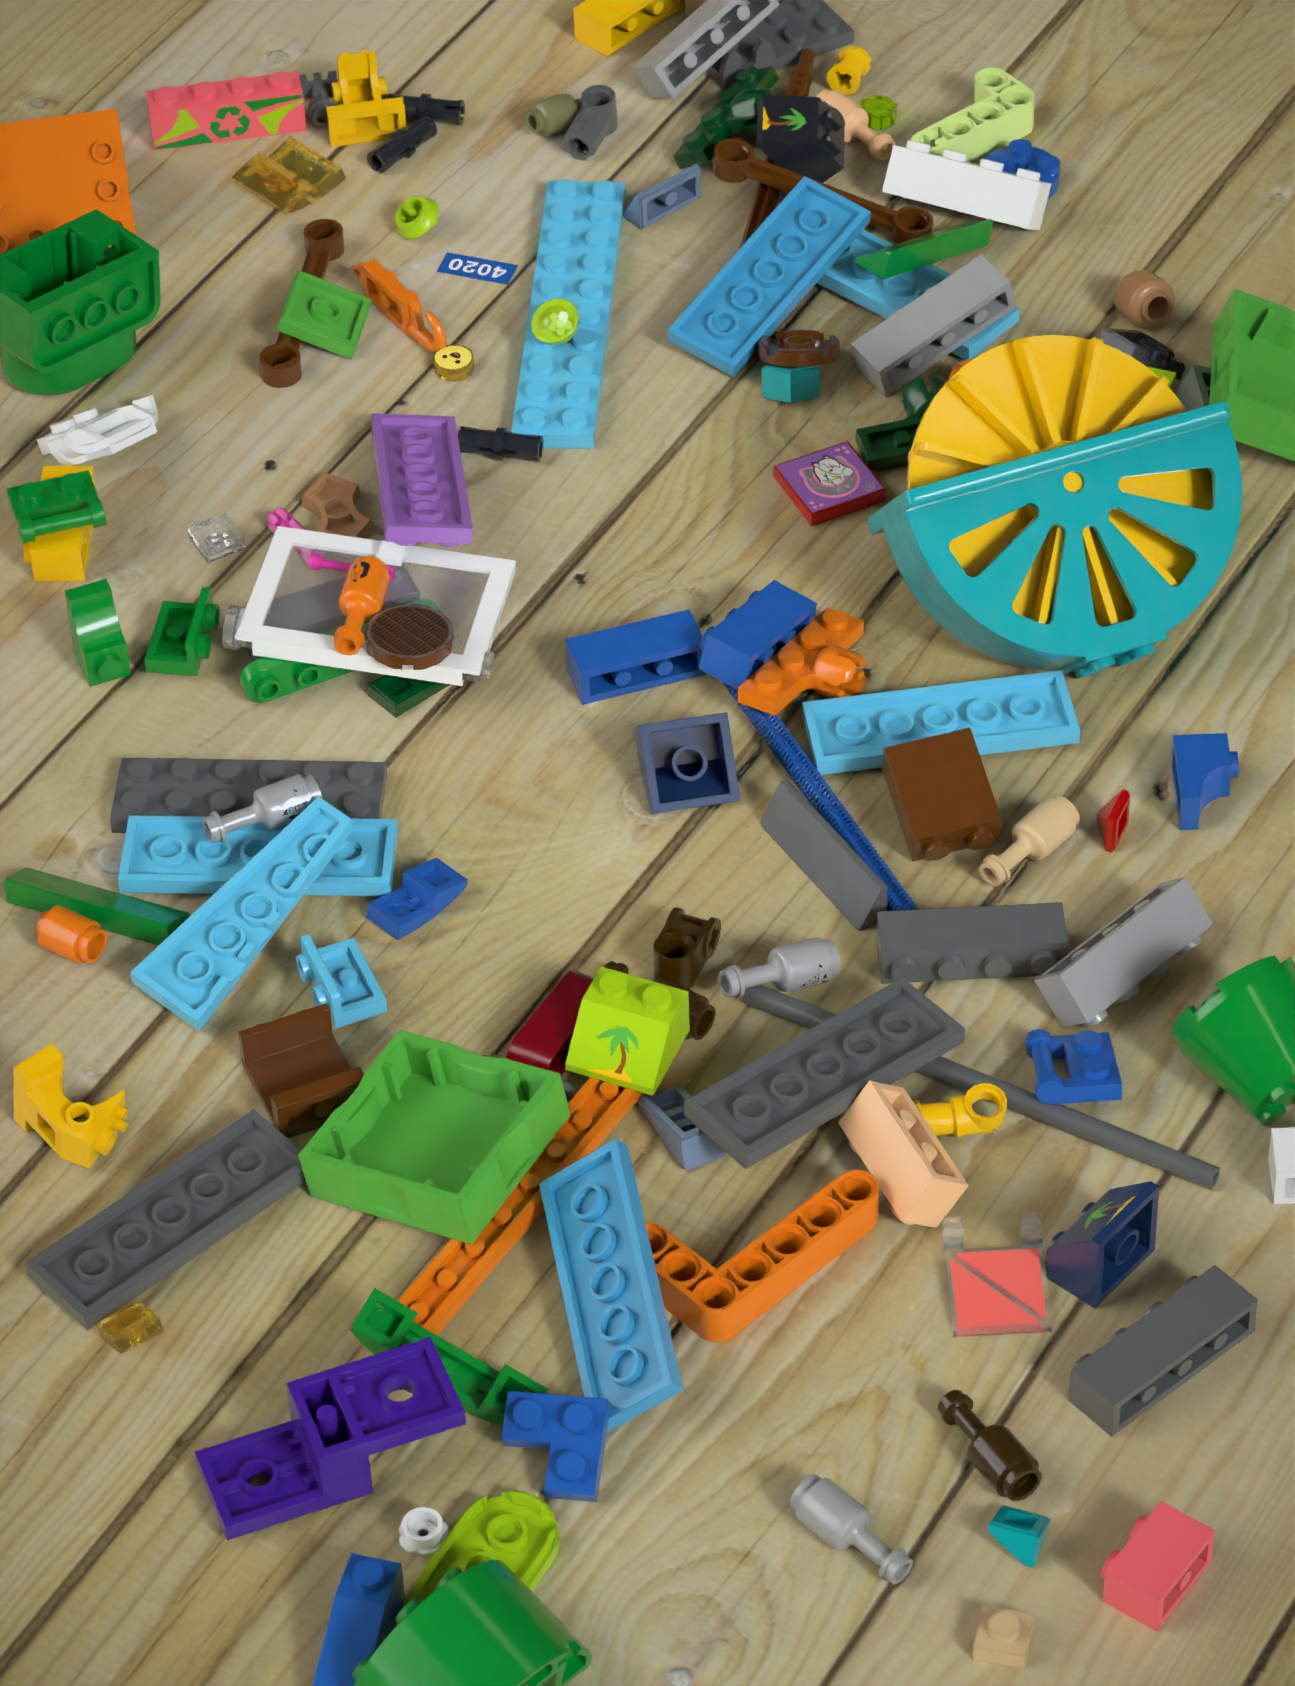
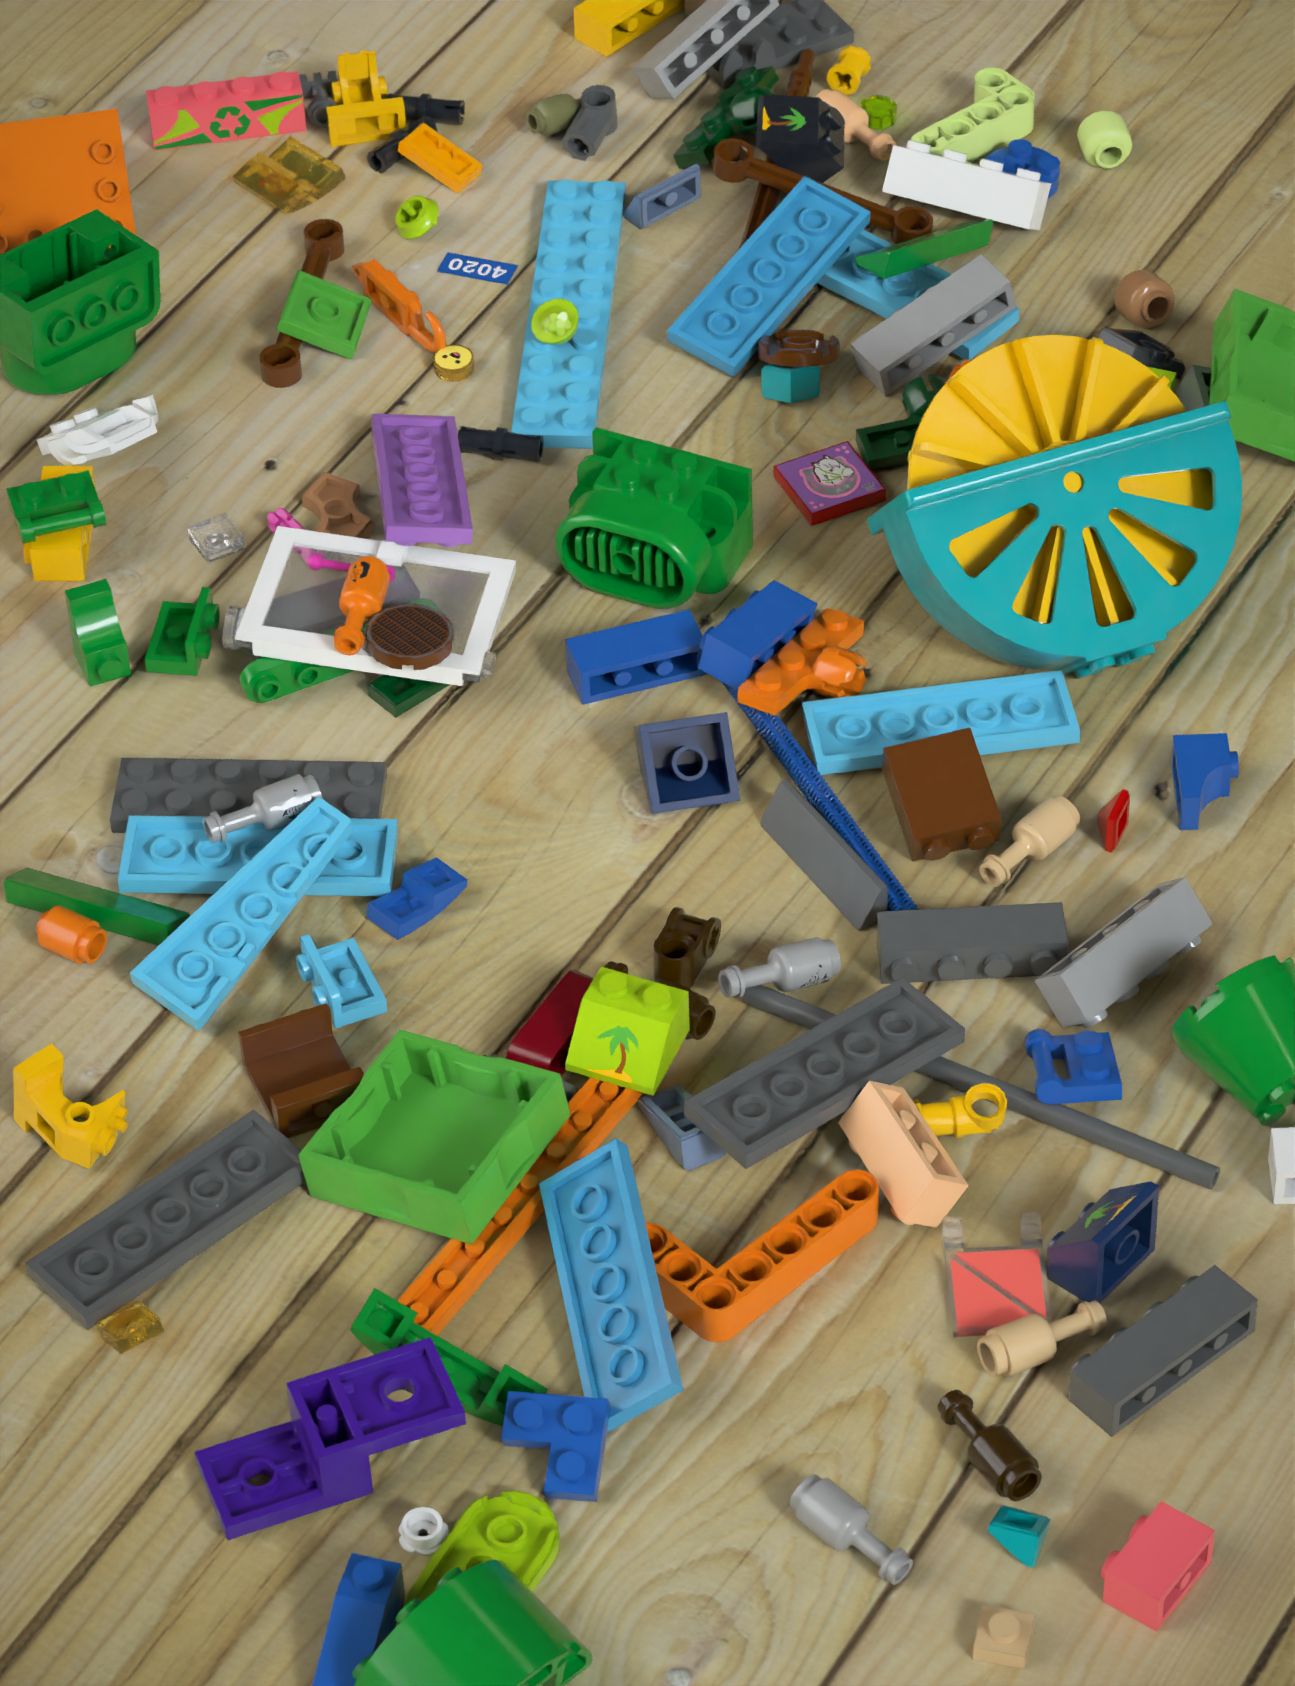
none -> light orange plate [398,122,483,194]
none -> green brick [555,427,753,609]
none -> tan piece [977,1301,1107,1377]
none -> yellowish green head [1077,111,1132,168]

